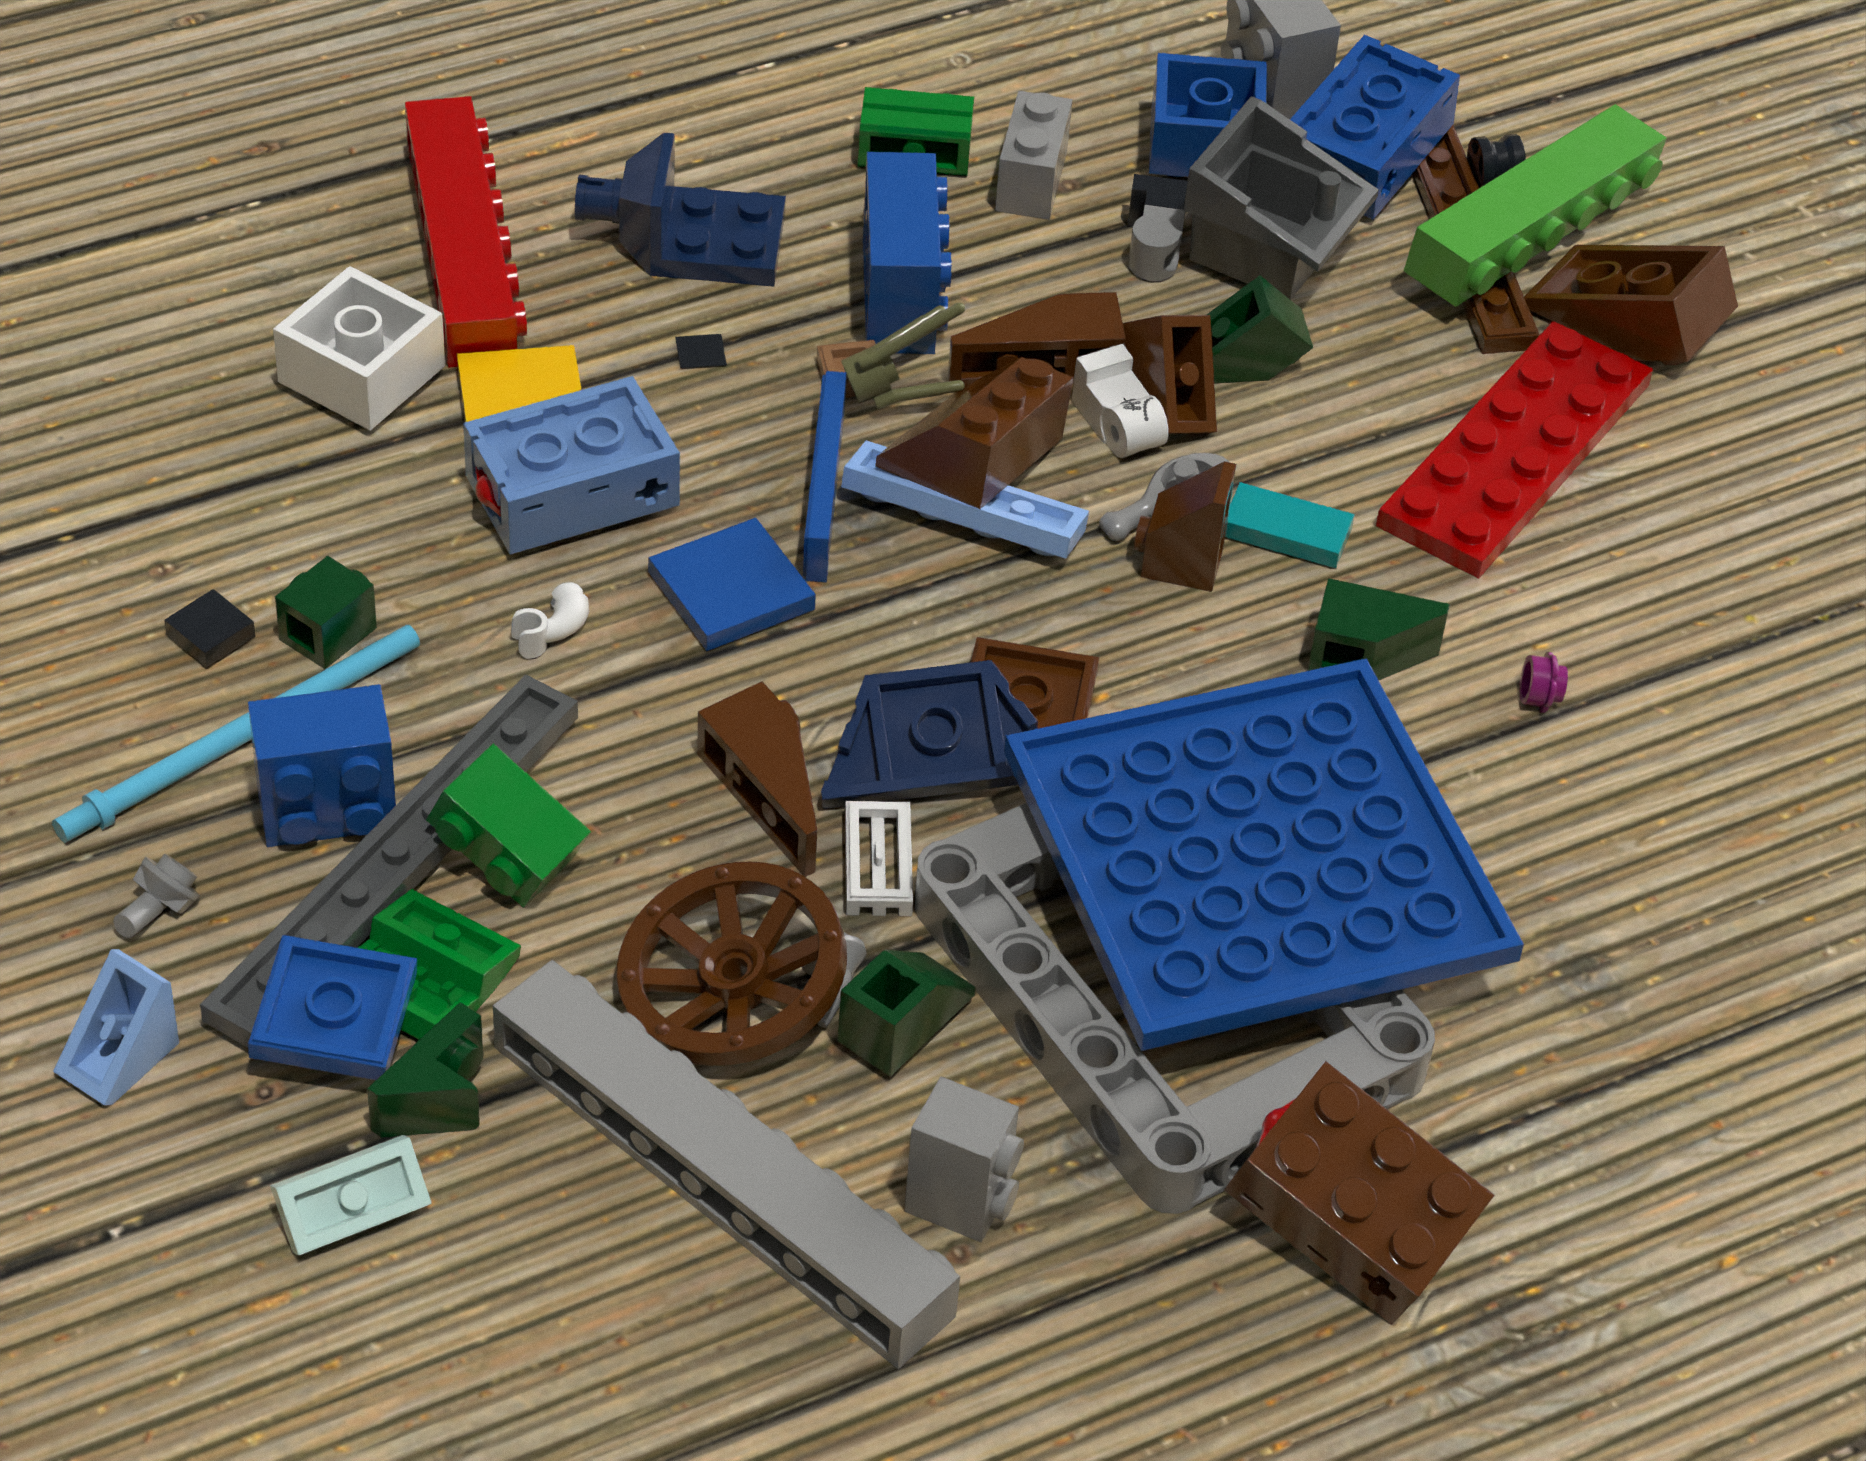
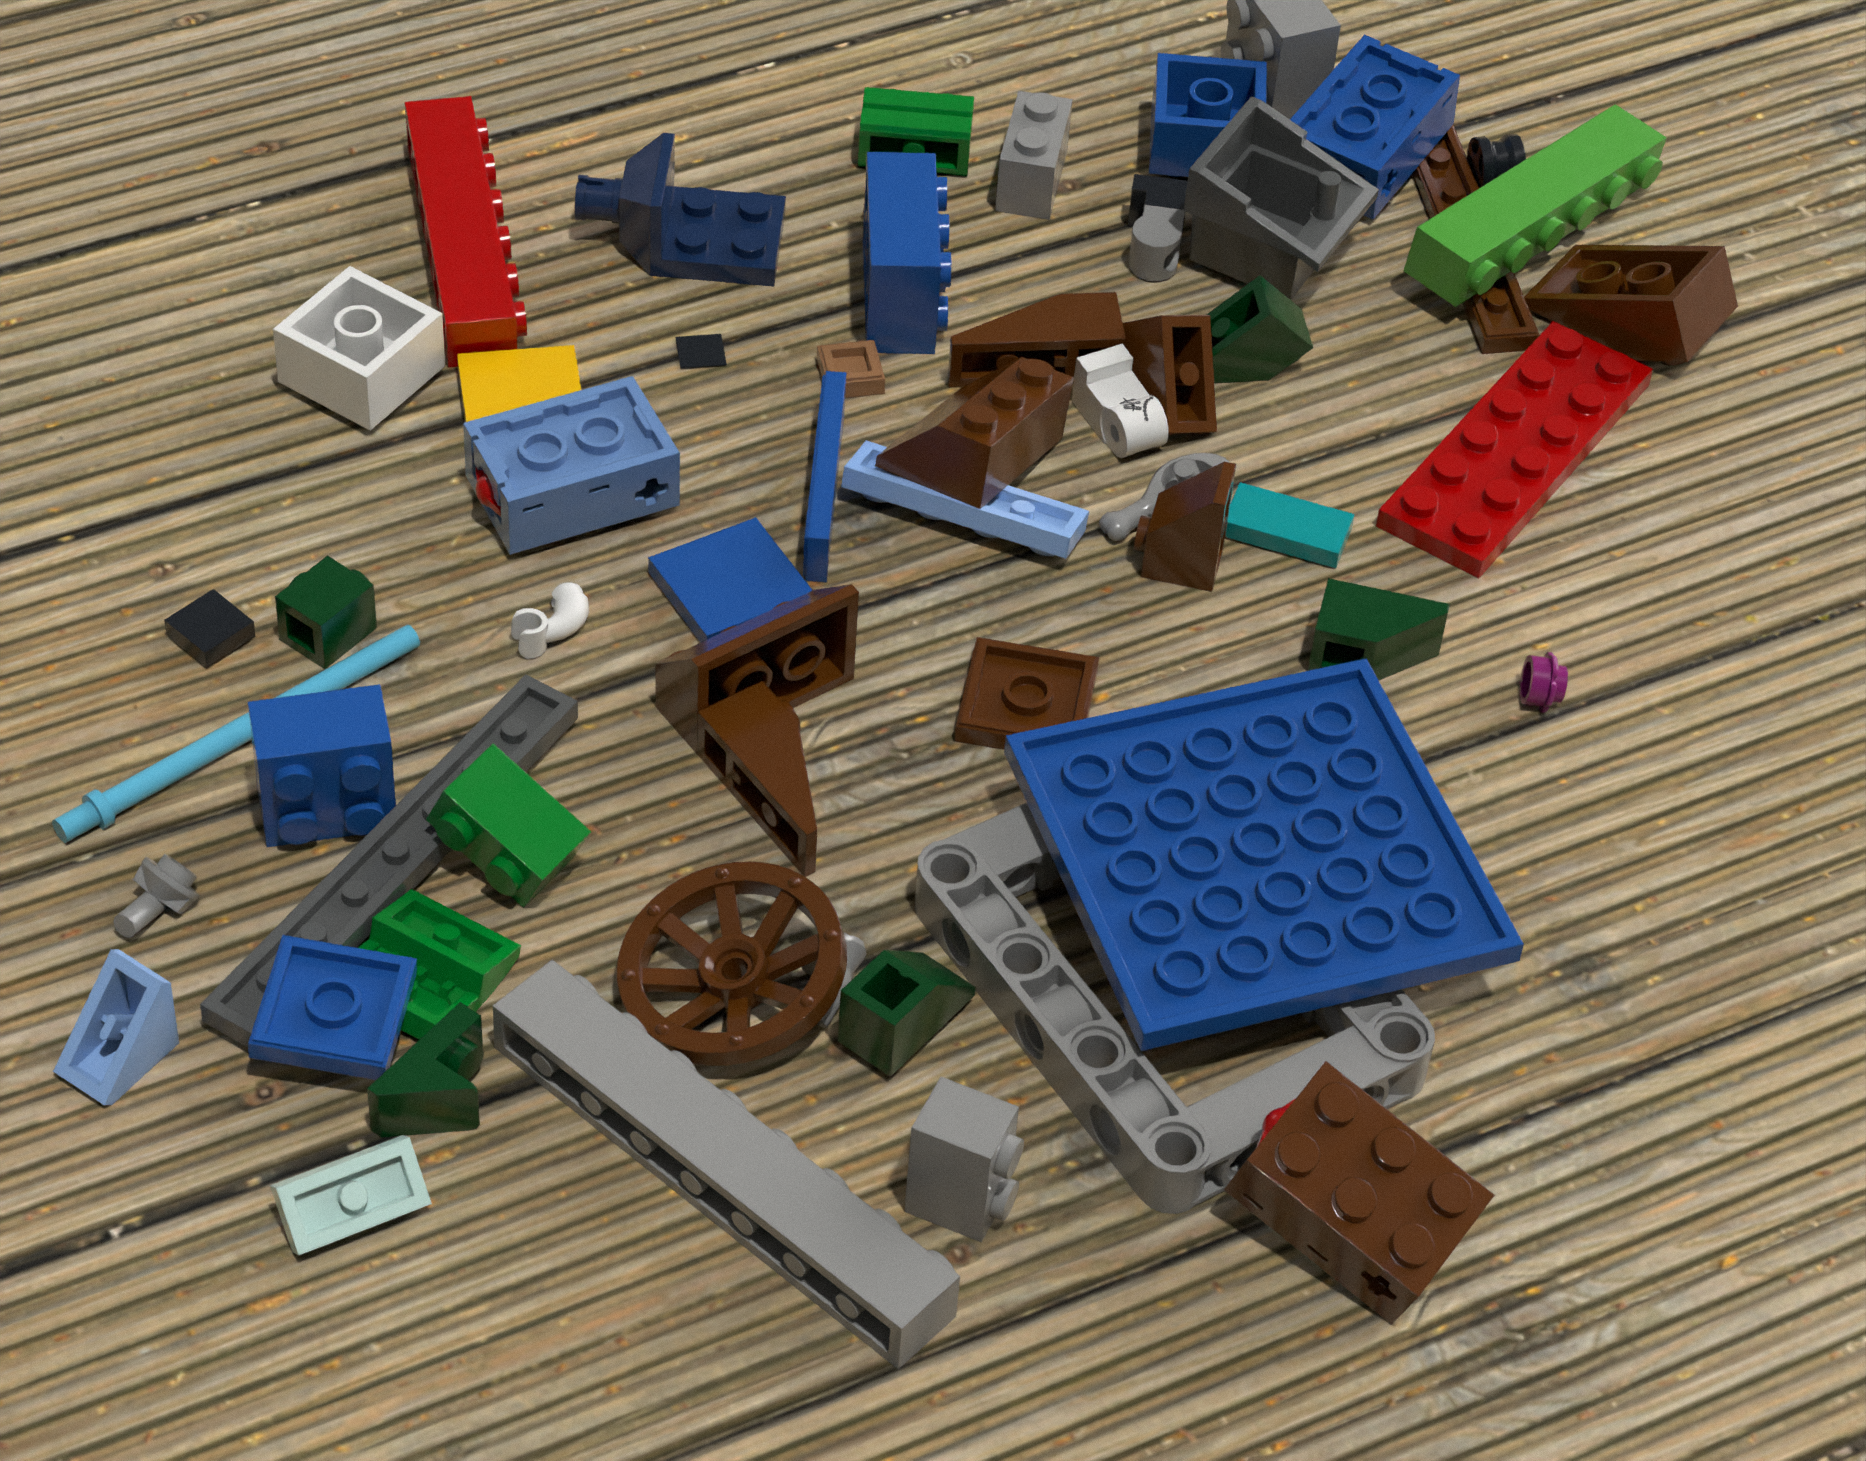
dark blue wing [821,660,1038,809] -> none
olive plant [841,303,965,410] -> none
white tile [845,801,913,916] -> none
none -> reddish brown slope [655,584,859,754]

